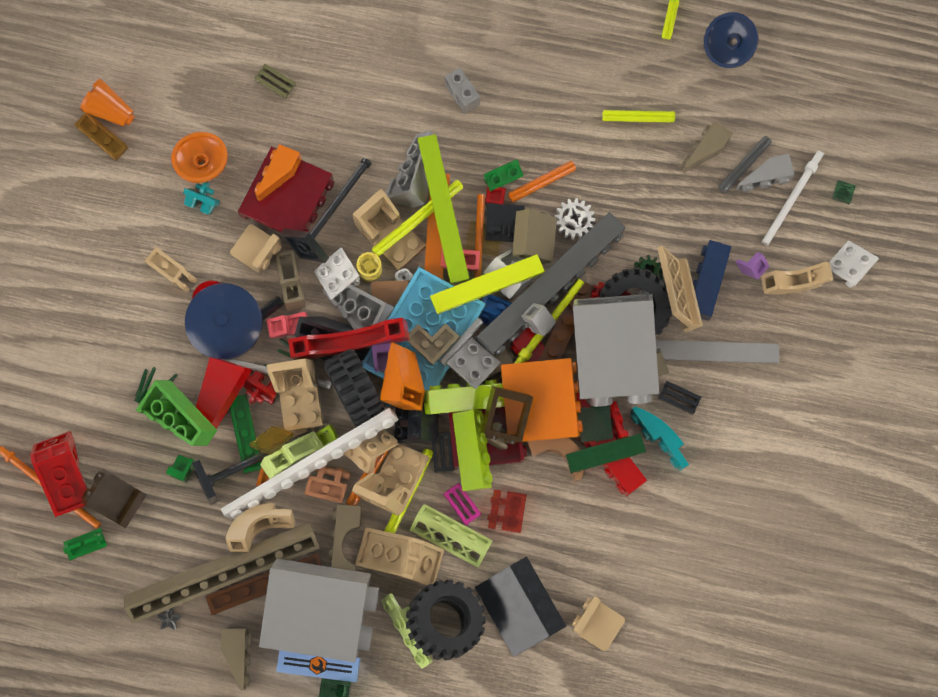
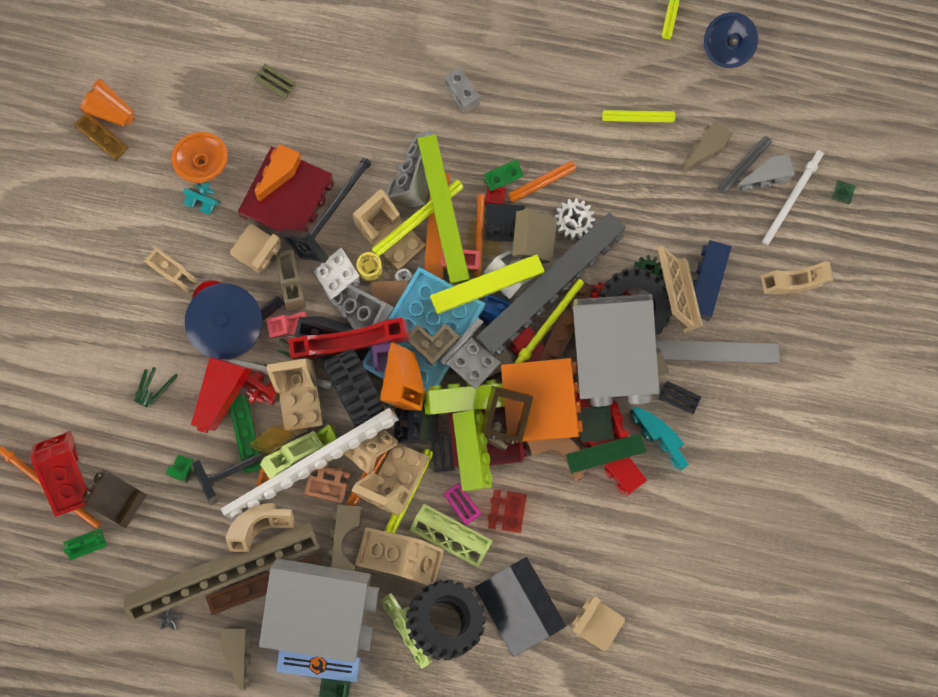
bright green wedge [136,380,217,446] -> none
light grey brick [521,303,556,336] -> none
medium lavender panel [735,252,770,280] -> none
white hinge [830,240,879,288] -> none

